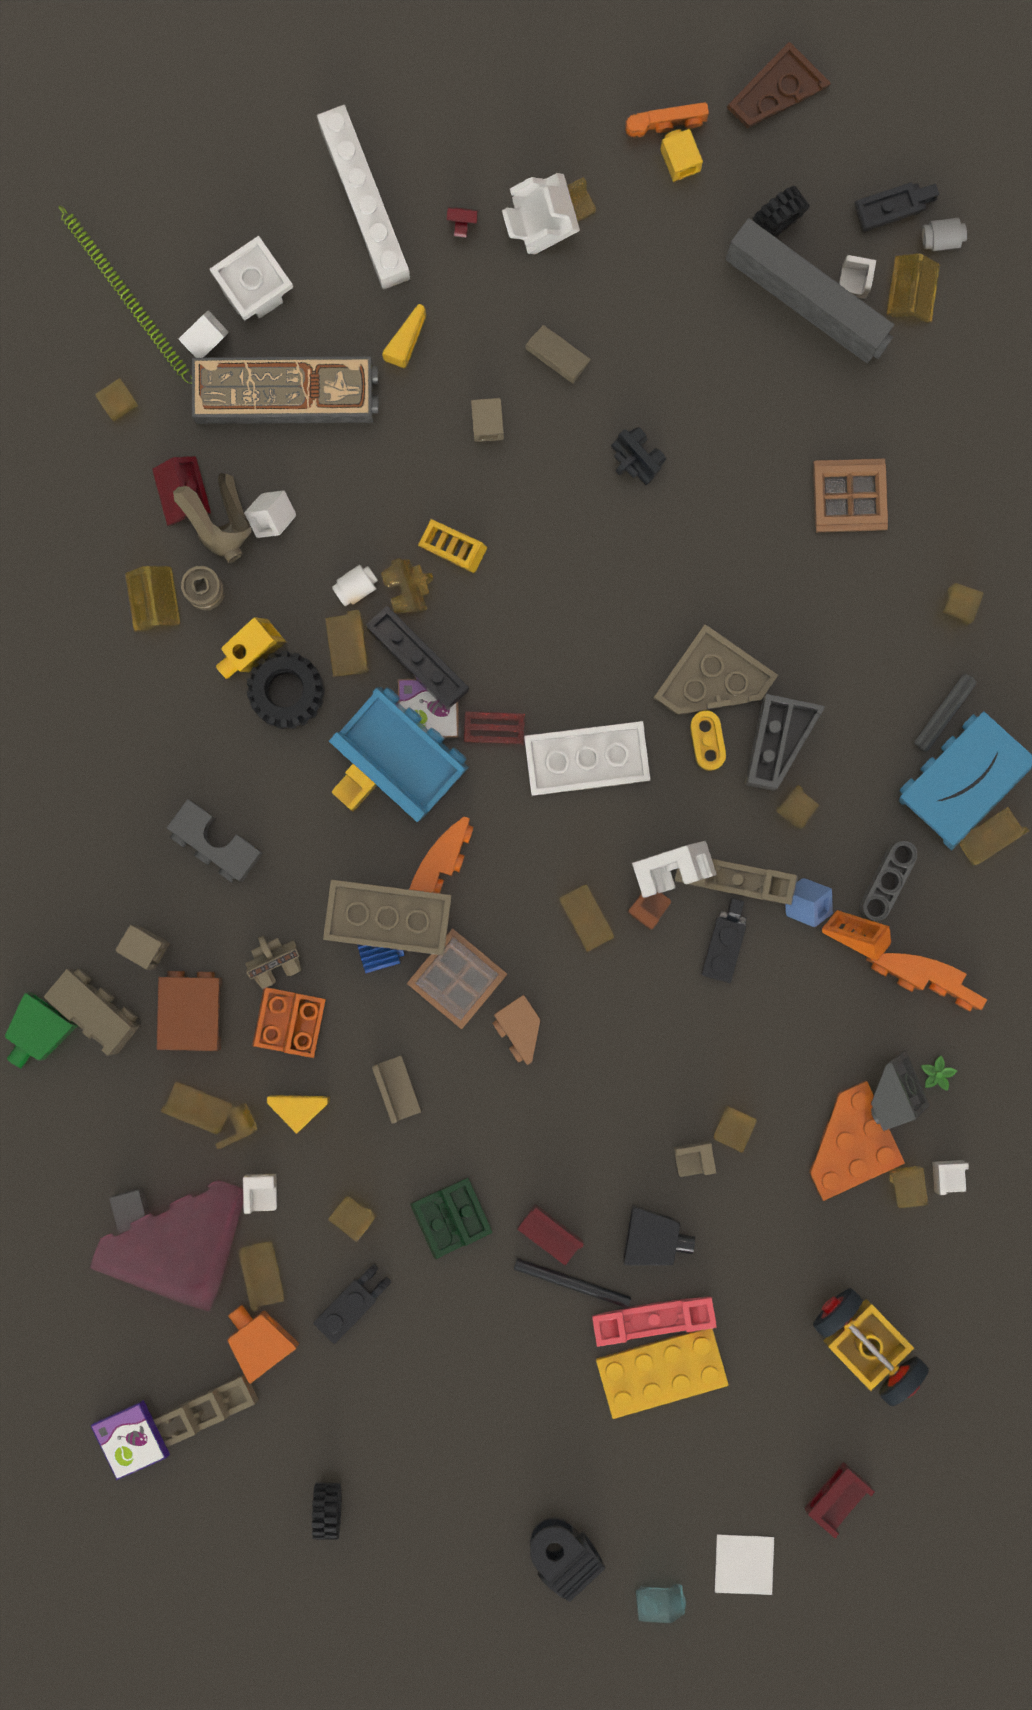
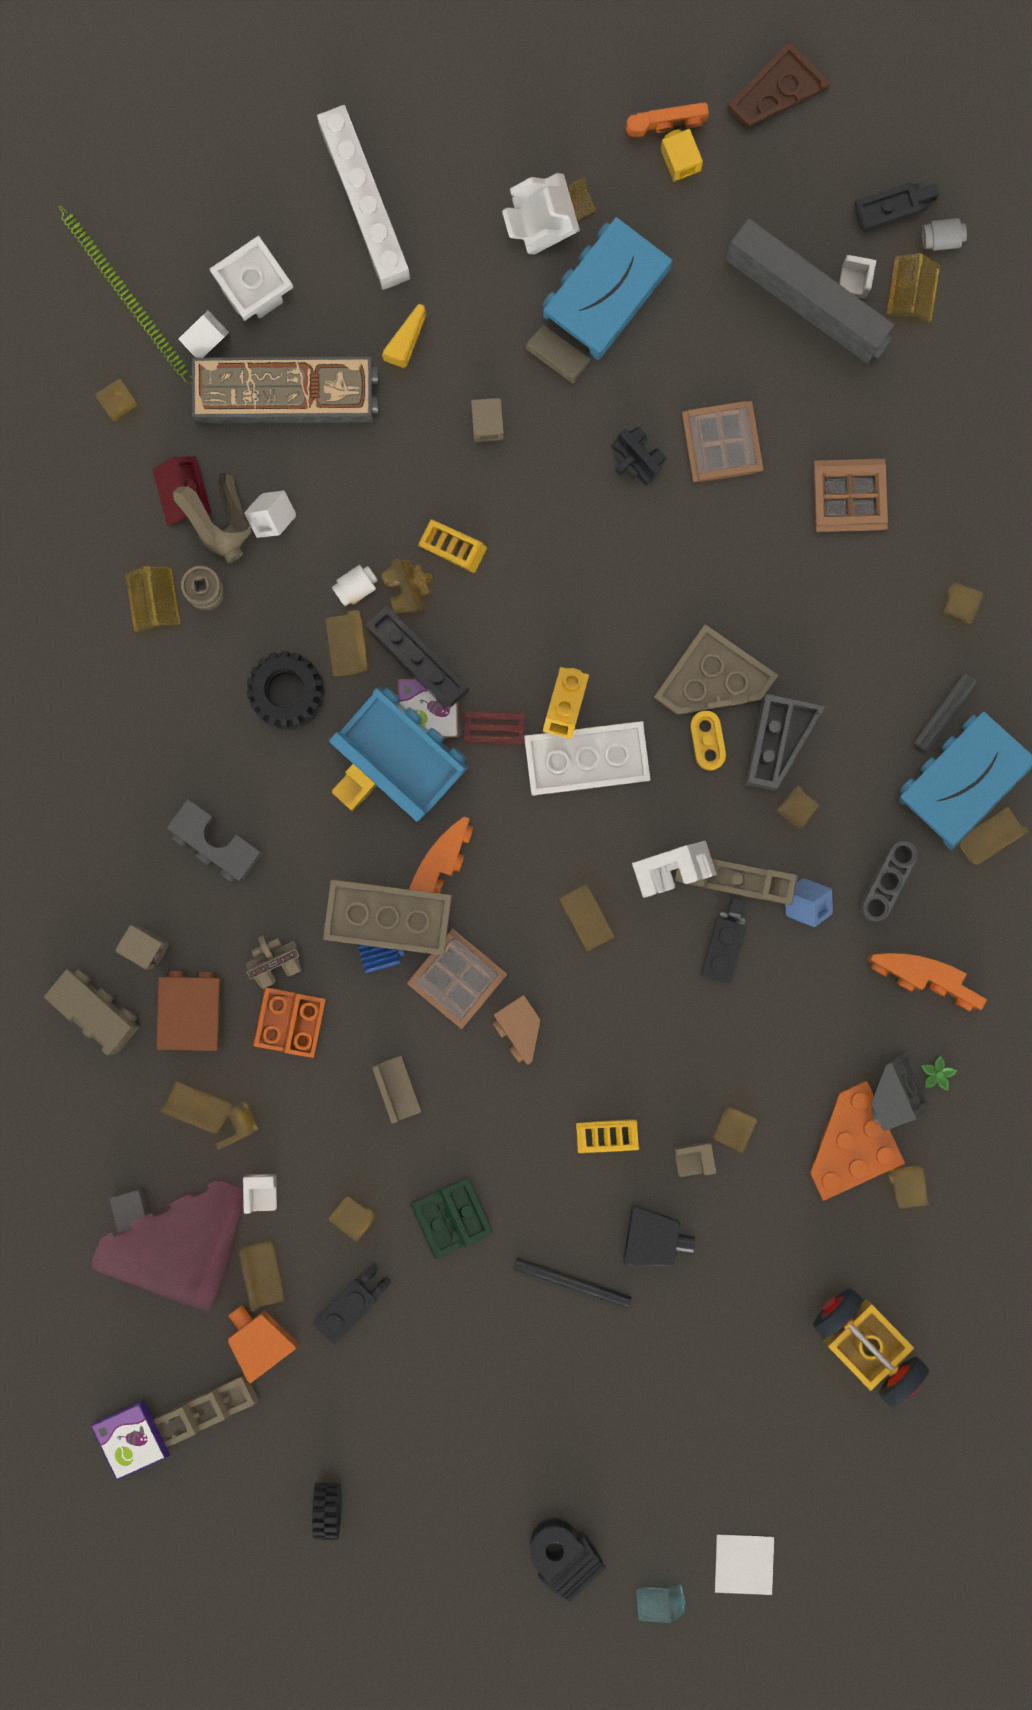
green torso [5,992,77,1068] -> none
yellow torso [216,617,286,679] -> none
yellow slope [267,1095,330,1134] -> none
dark red tile [447,207,479,237] -> none
dark red panel [517,1204,584,1266] -> none
coral slope [592,1297,717,1347] -> none
yellow plate [596,1329,729,1419] -> none
dark orange panel [627,889,671,930] -> none
black tyre [752,186,810,237] -> none
dark red panel [805,1462,875,1539] -> none
orange slope [822,910,891,960] -> none
white panel [932,1160,969,1195] -> none
none -> dark azure panel [542,217,673,361]
none -> yellow brick [543,667,589,739]
none -> yellow slope [576,1118,639,1153]
none -> clear piece [682,401,763,483]

